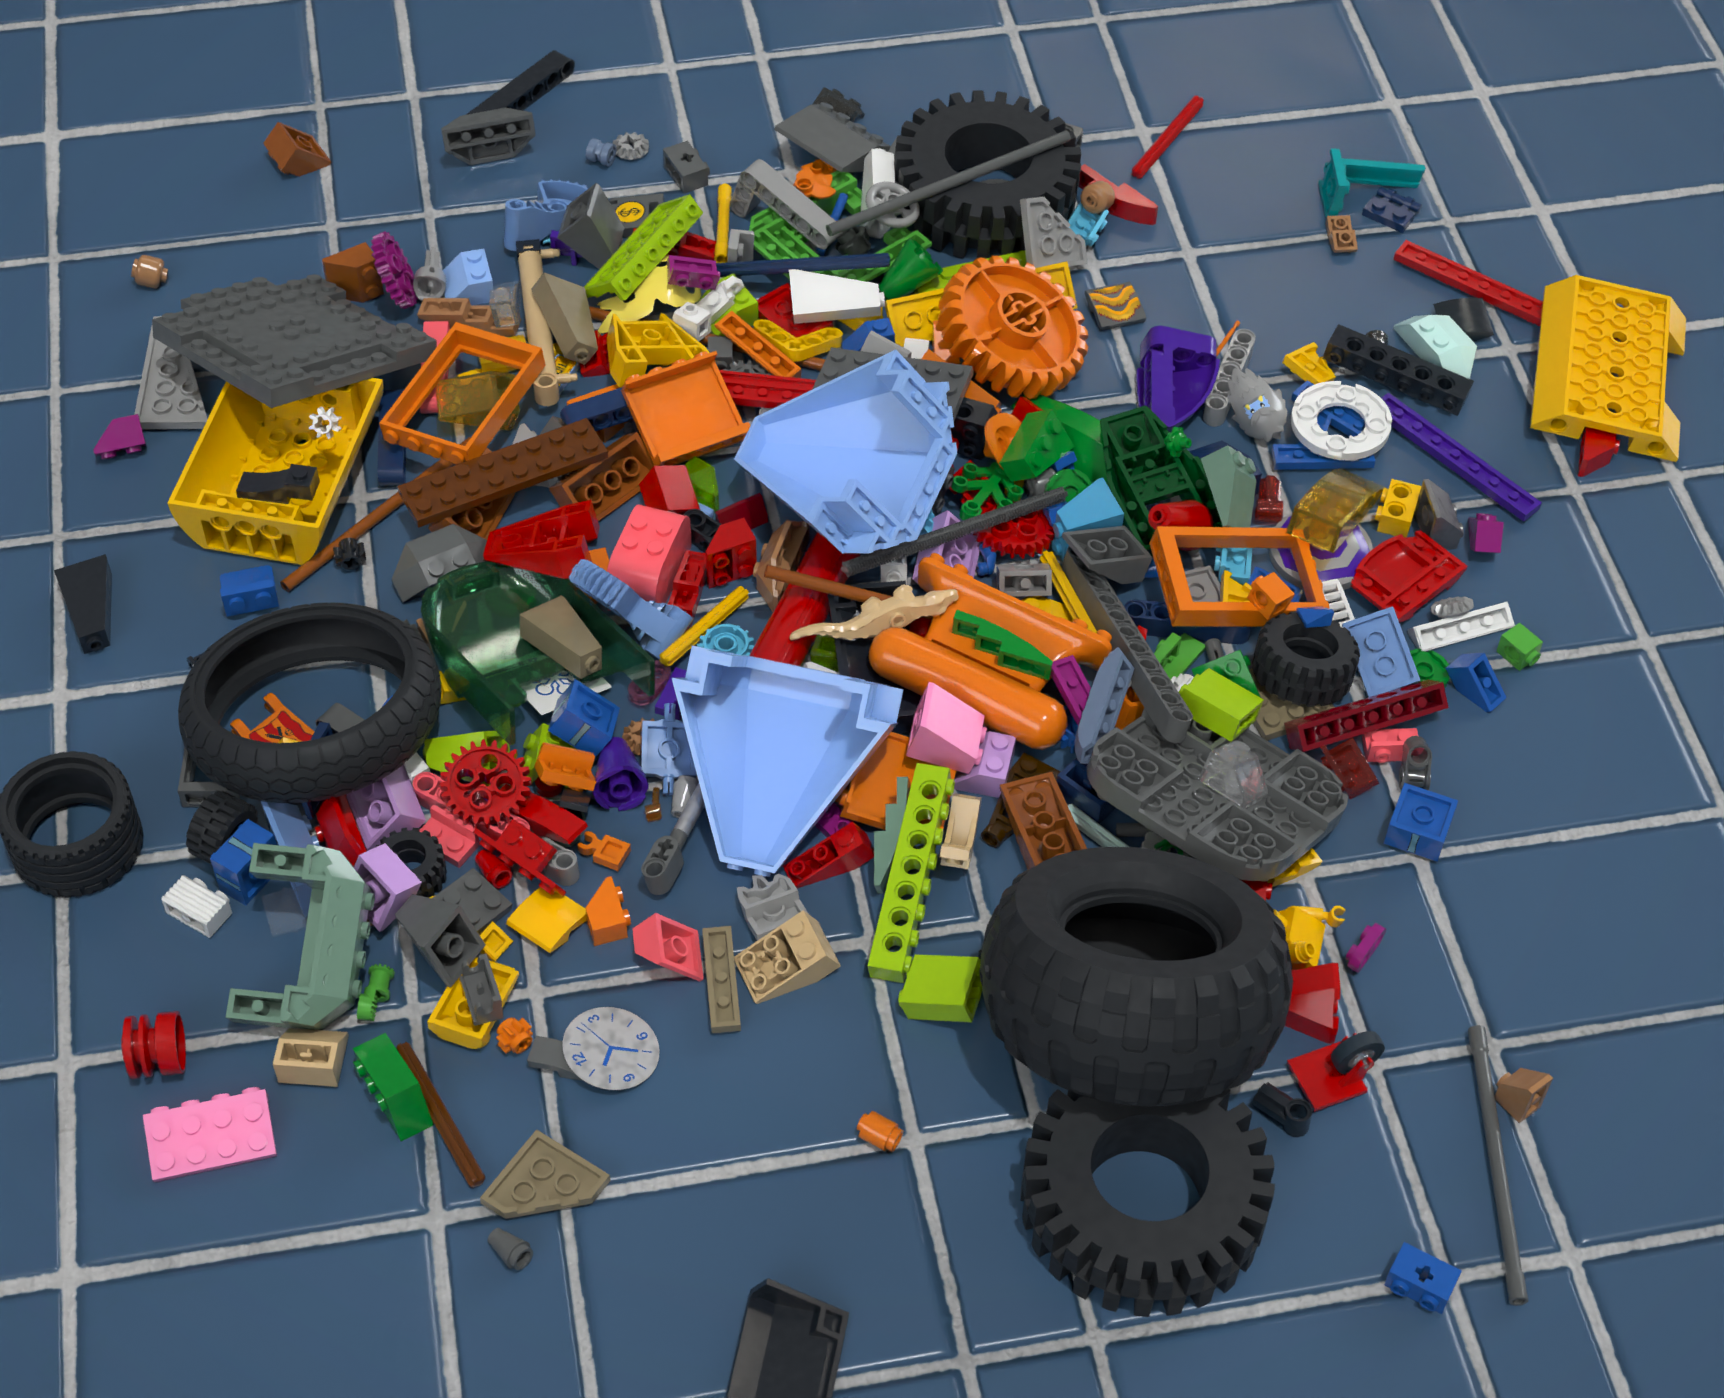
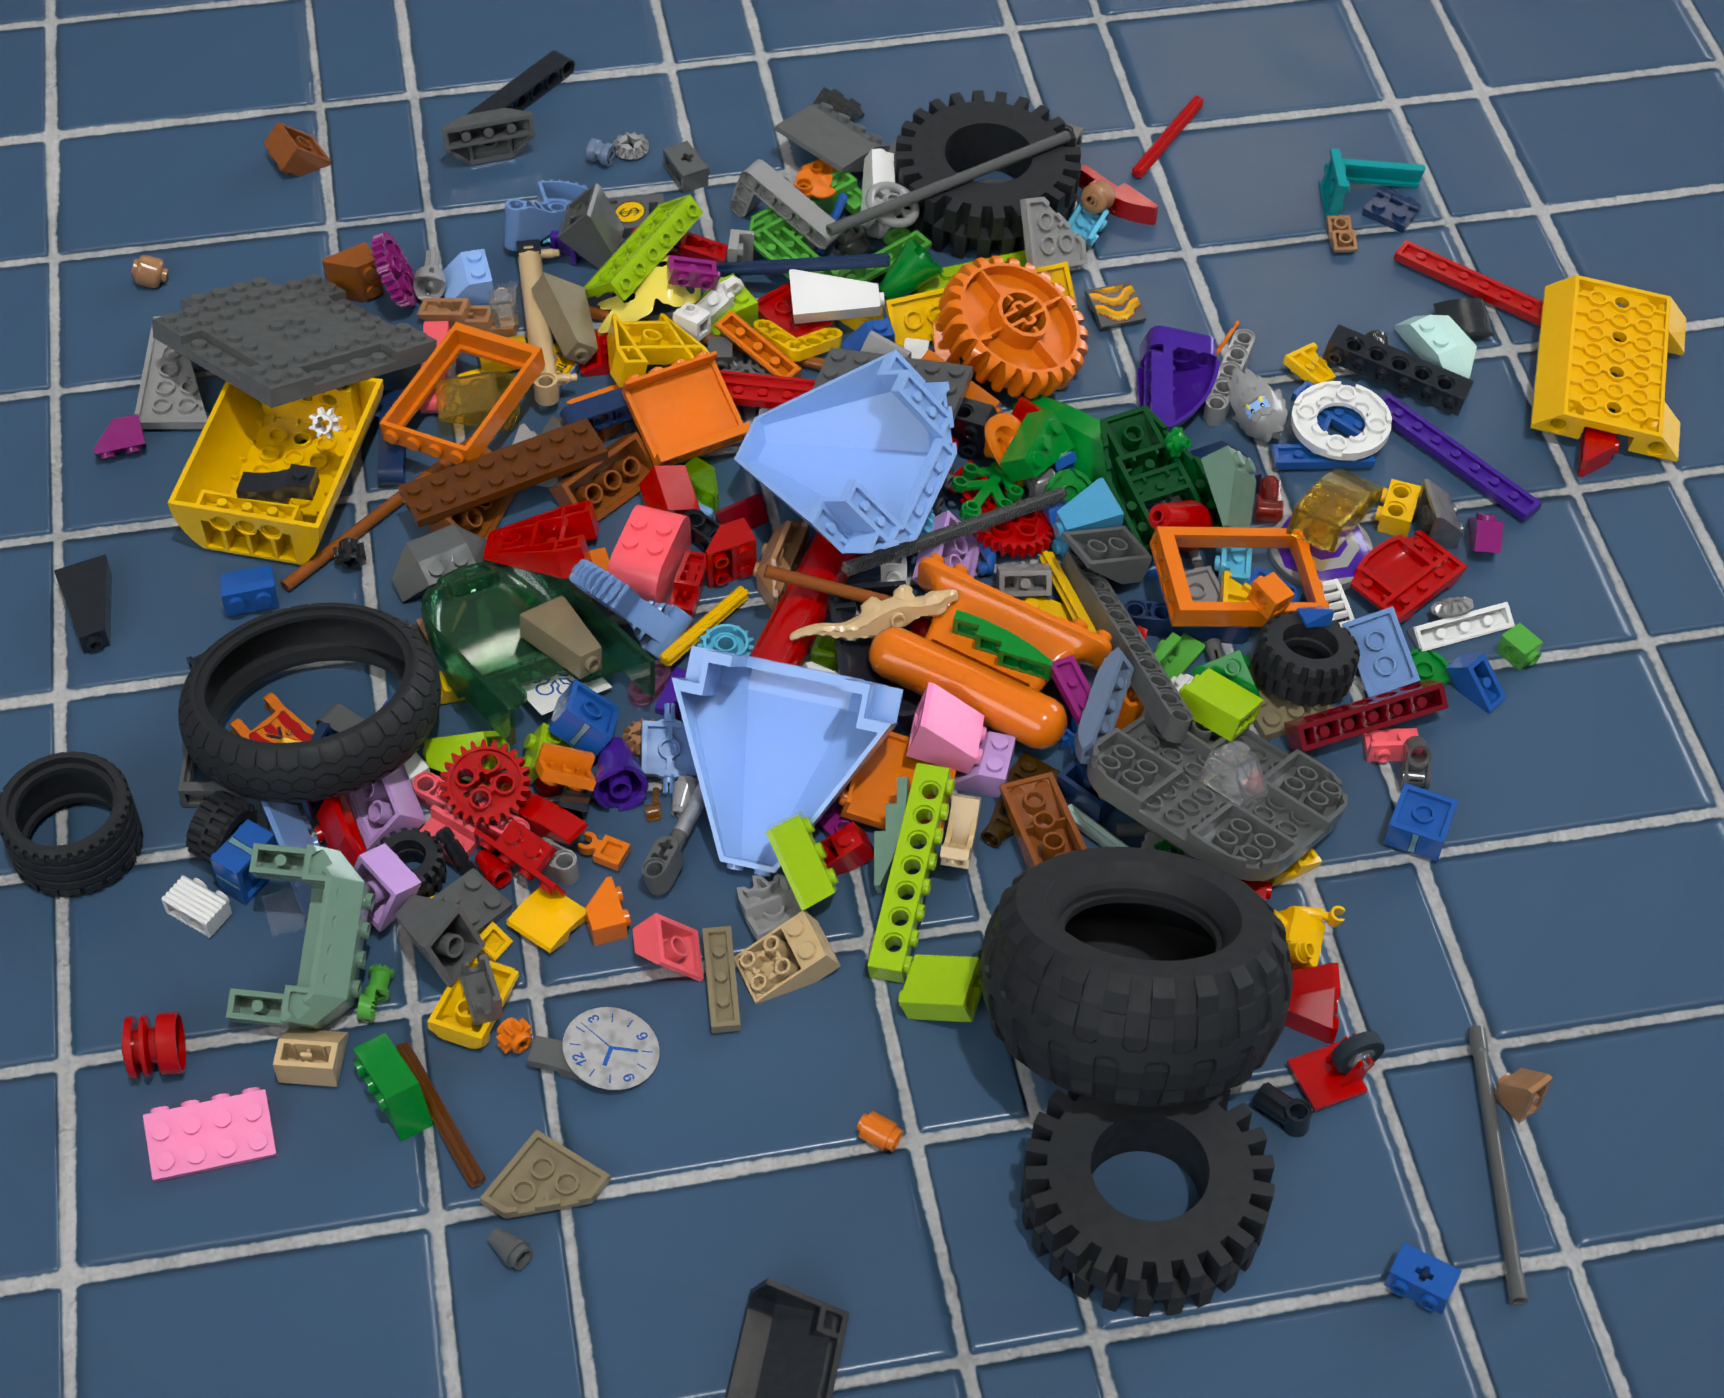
yellow piece [714,184,732,263] -> none
clear red bracket [1320,737,1379,800] -> none
magenta plate [1345,923,1386,973] -> none
none -> black axle [436,826,476,876]
none -> lime slope [766,812,839,911]

